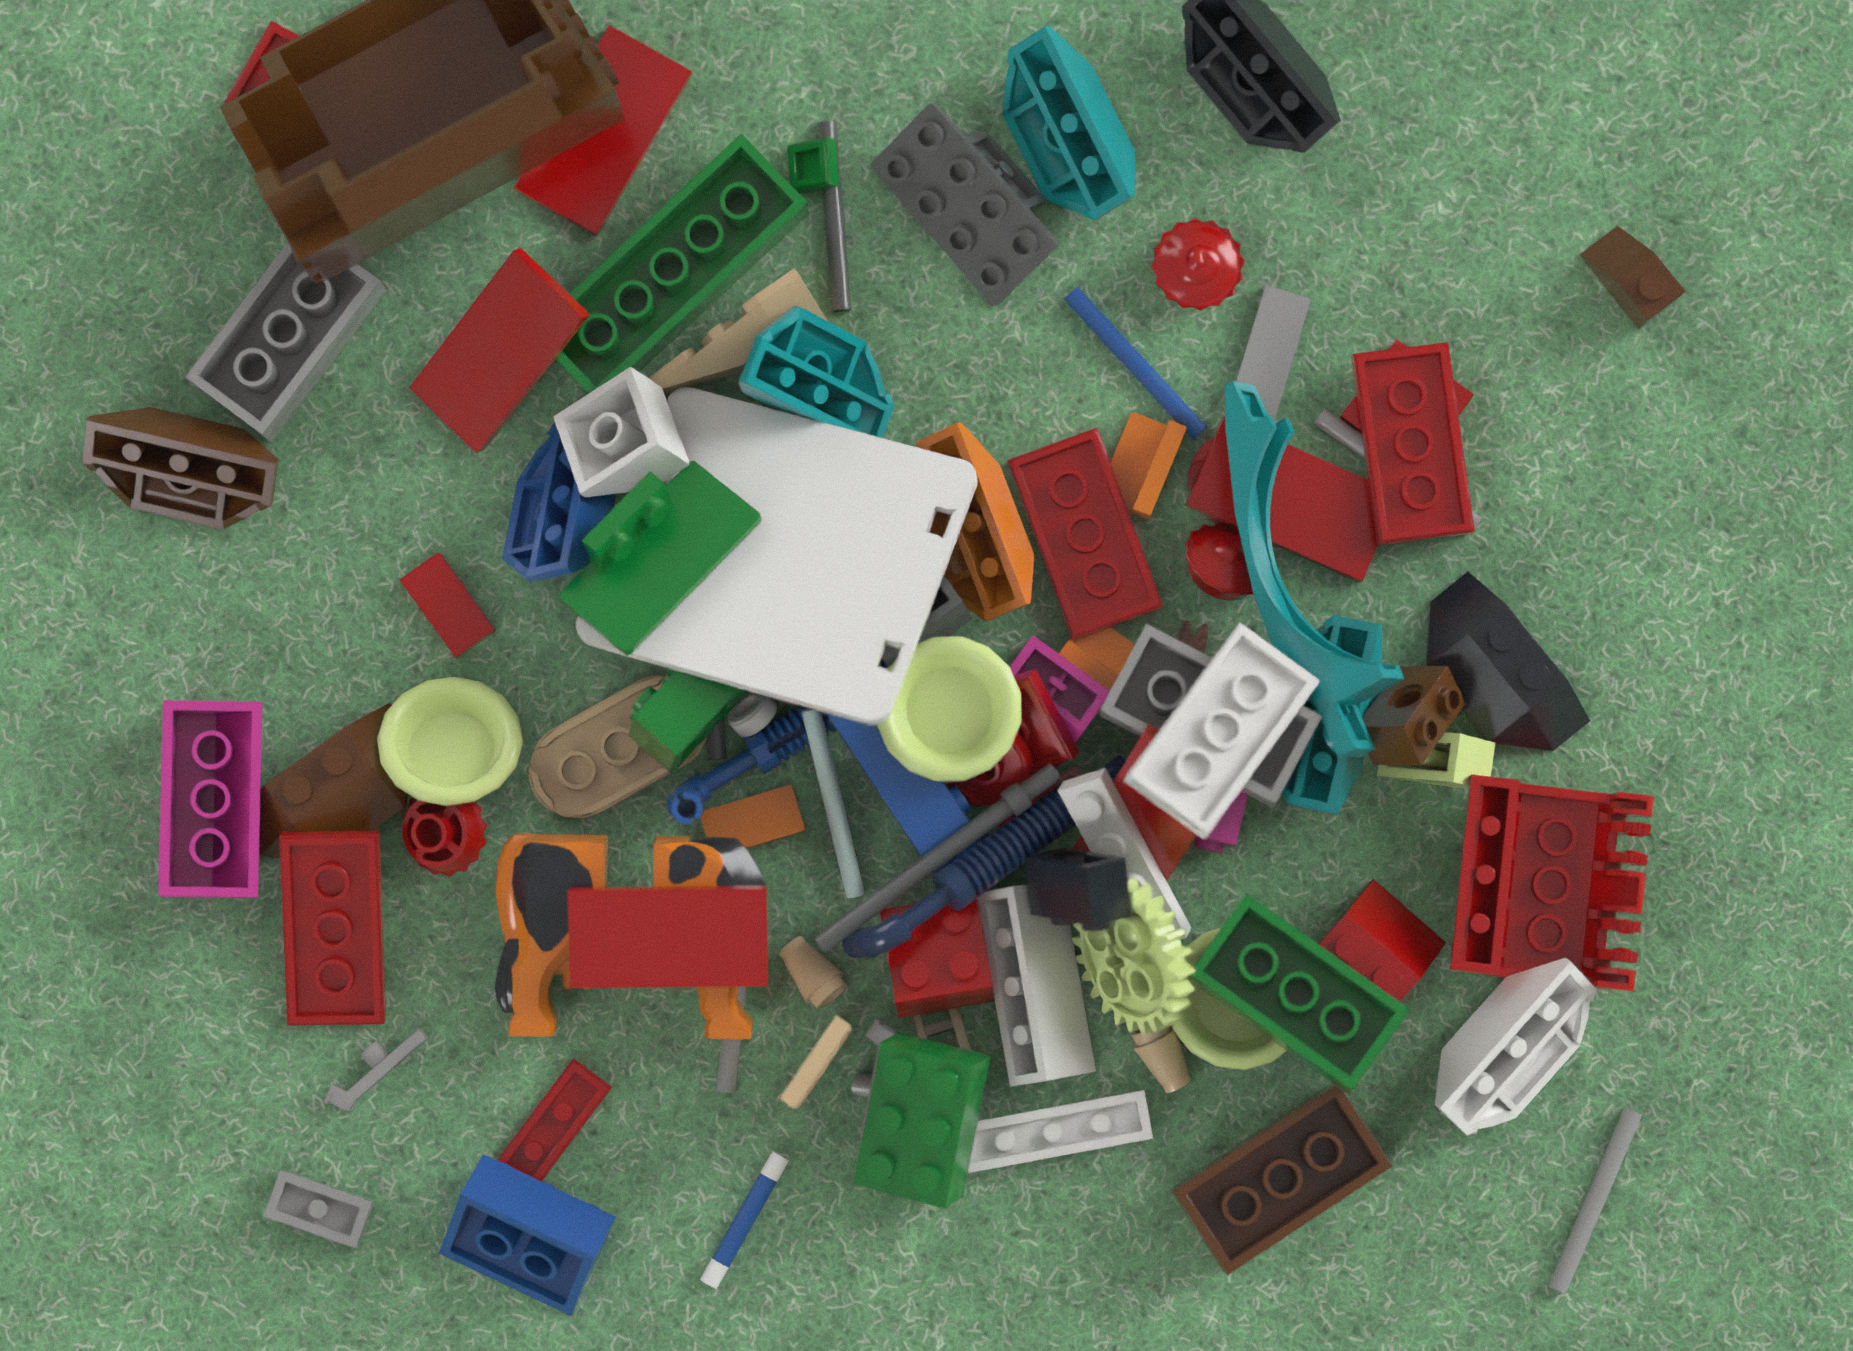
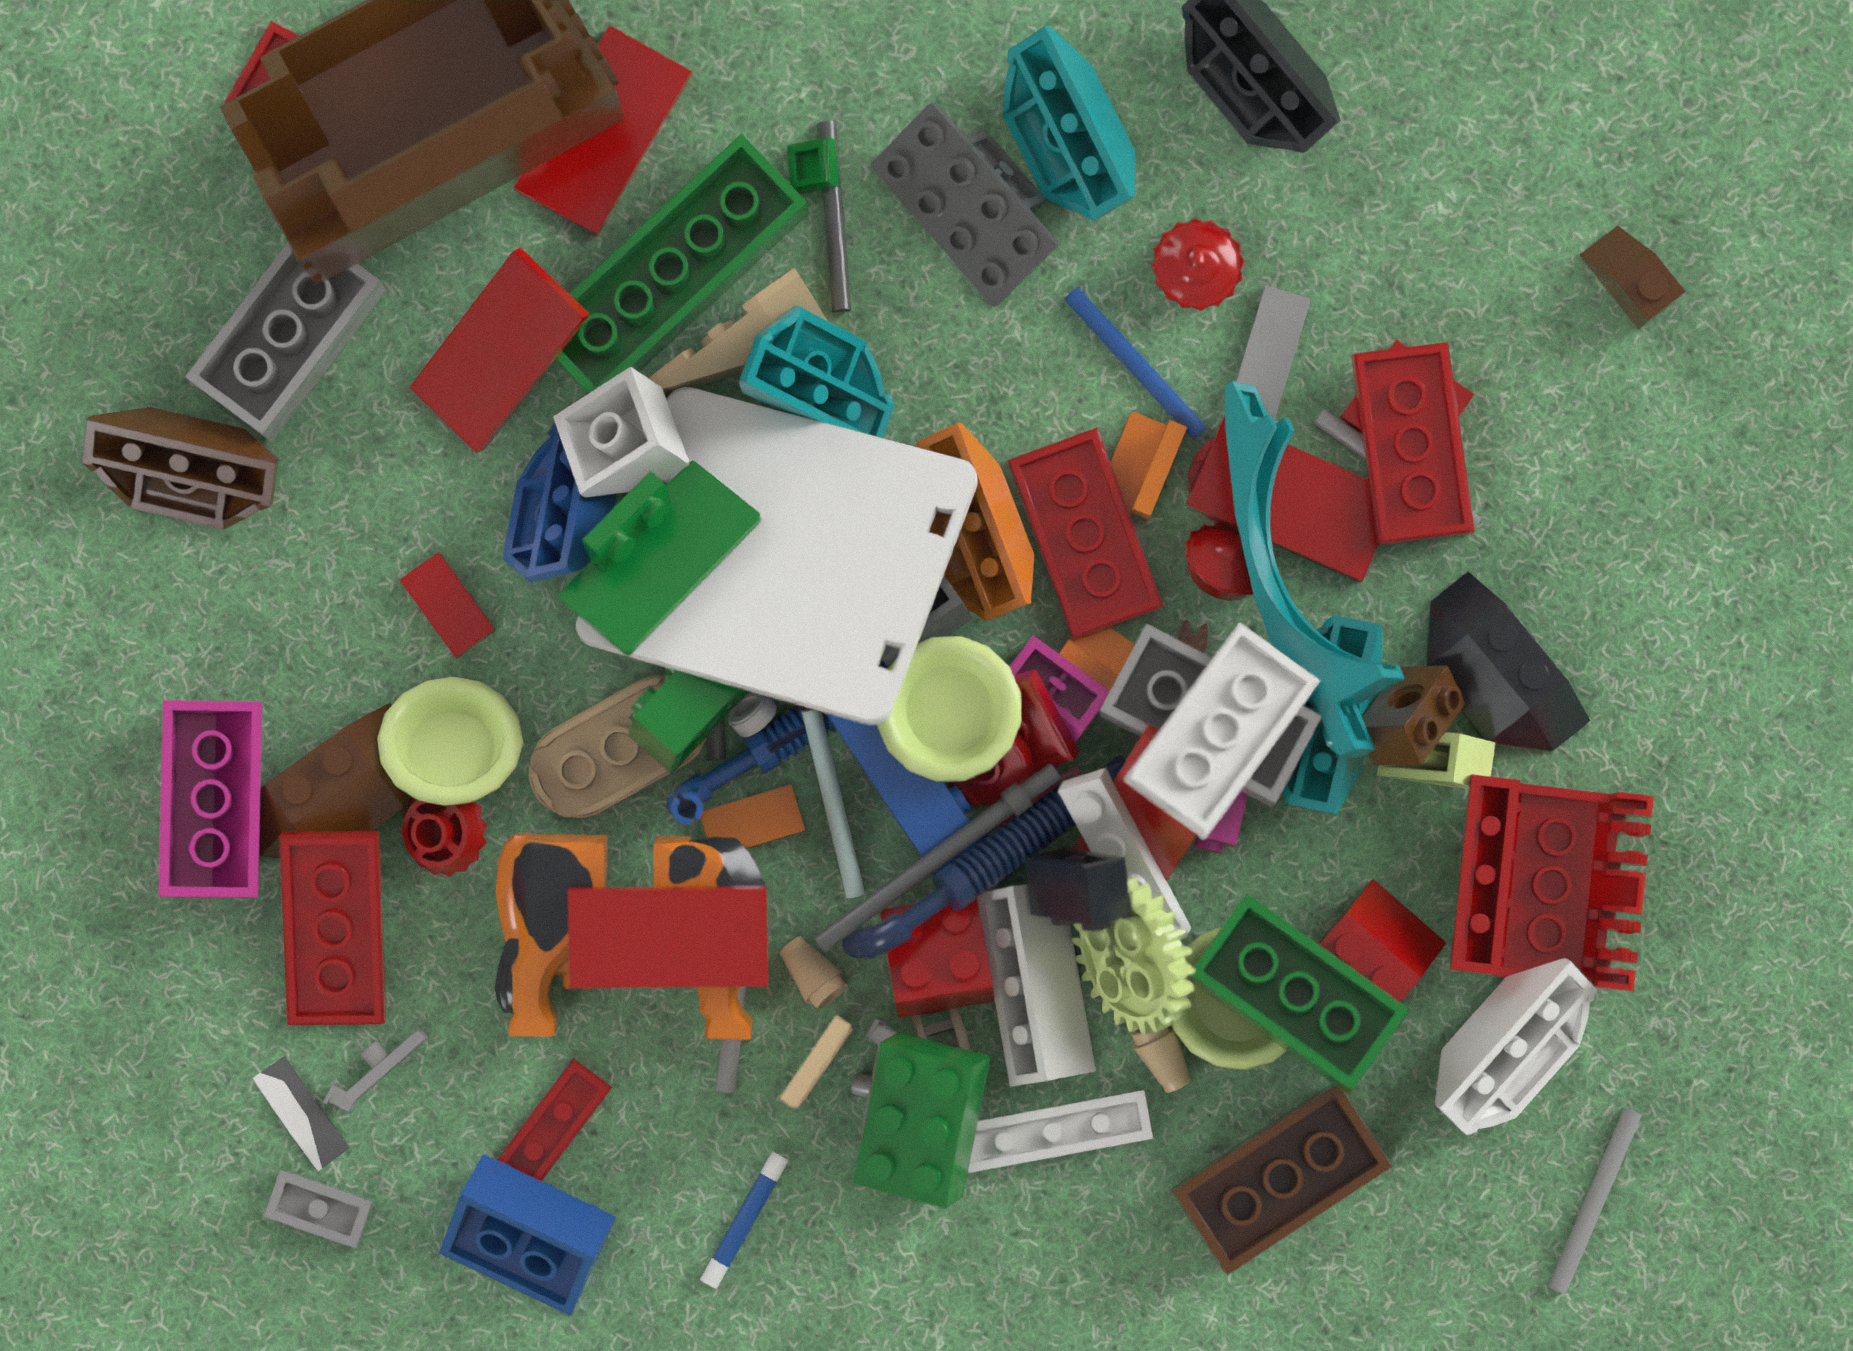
none -> sticker [253,1056,349,1171]

